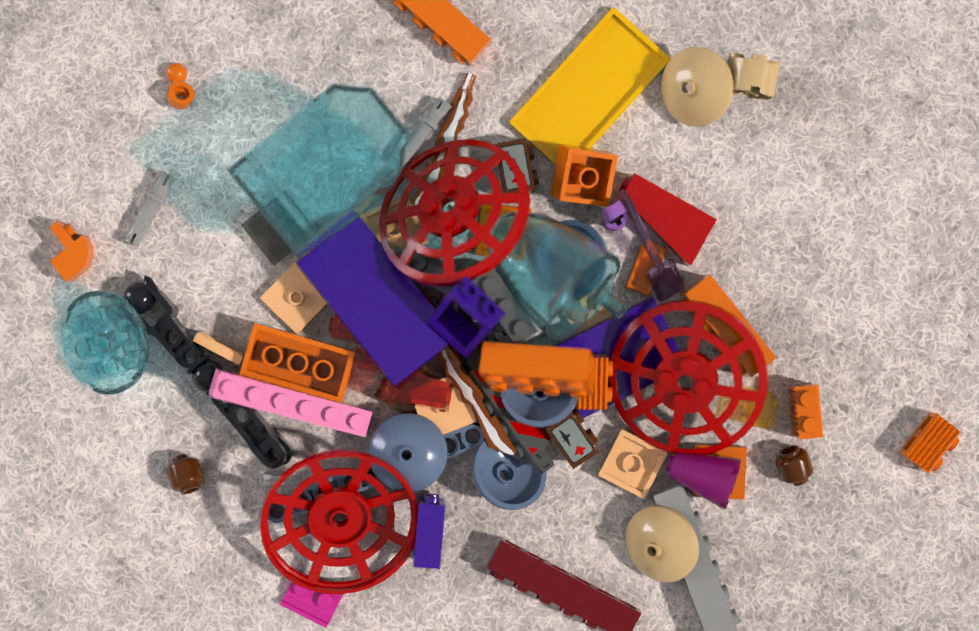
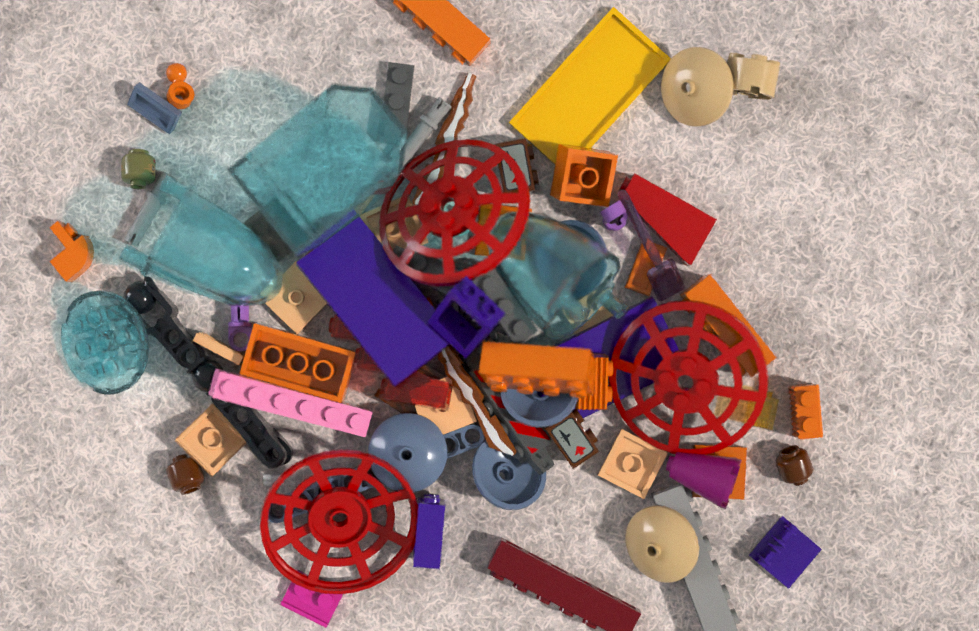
orange brick [899,412,961,474] -> none
none -> clear light blue windscreen [119,175,283,306]
none -> olive head [121,149,156,190]
none -> sand blue tile [127,82,182,134]
none -> light nougat plate [175,403,247,477]
none -> medium lavender connector [228,300,252,352]
none -> dark grey plate [379,62,415,143]
none -> dark purple hinge [749,516,822,589]

